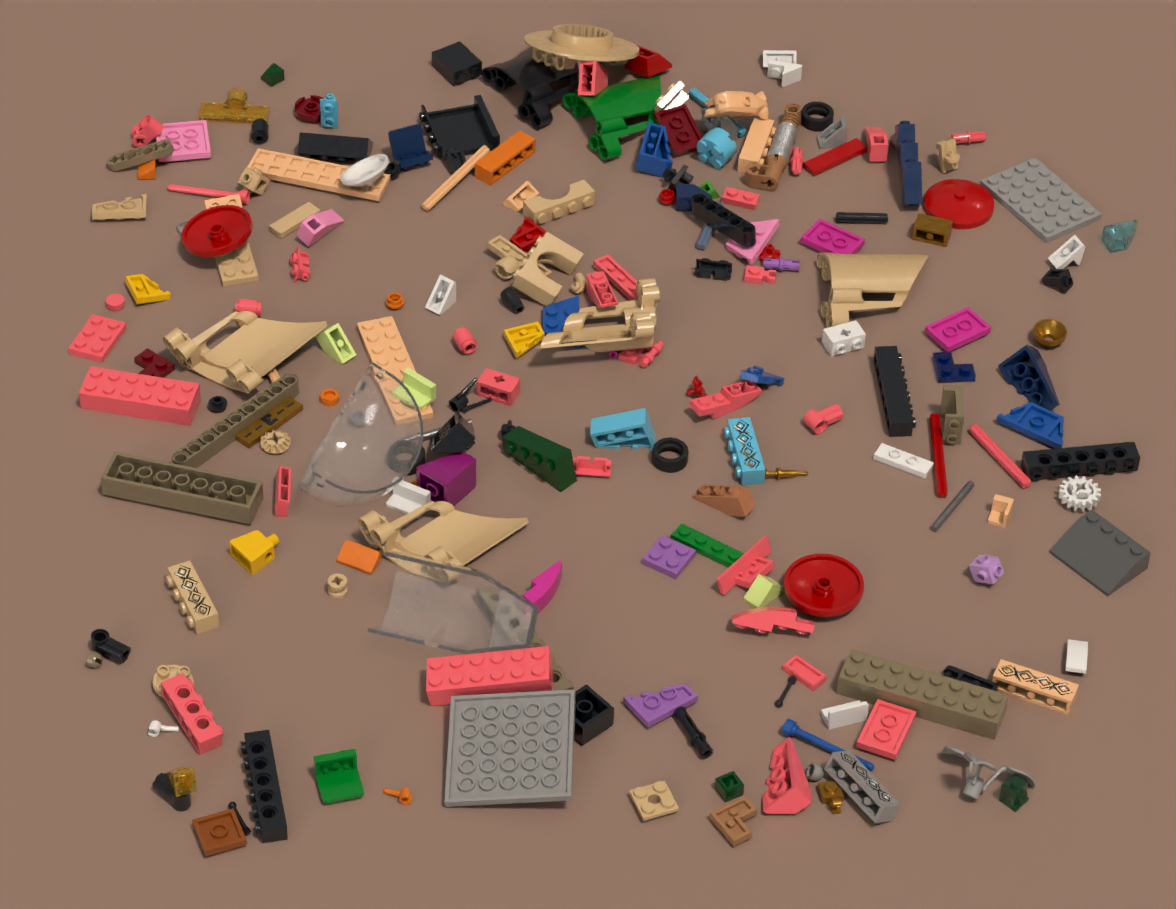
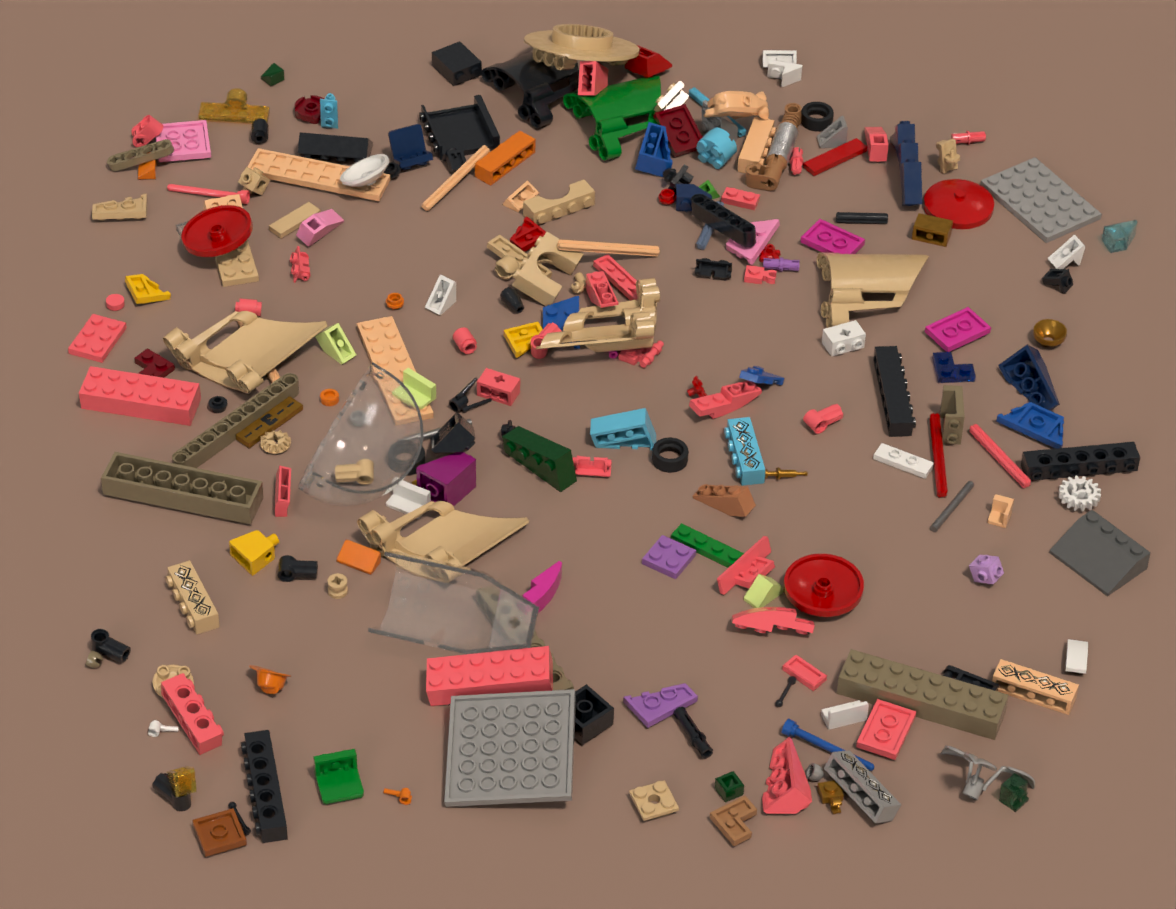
none -> orange piece [249,665,291,694]
none -> black piece [277,555,318,582]
none -> tan piece [335,459,374,485]
none -> coral piece [531,322,562,359]
none -> light nougat axle [557,239,660,256]

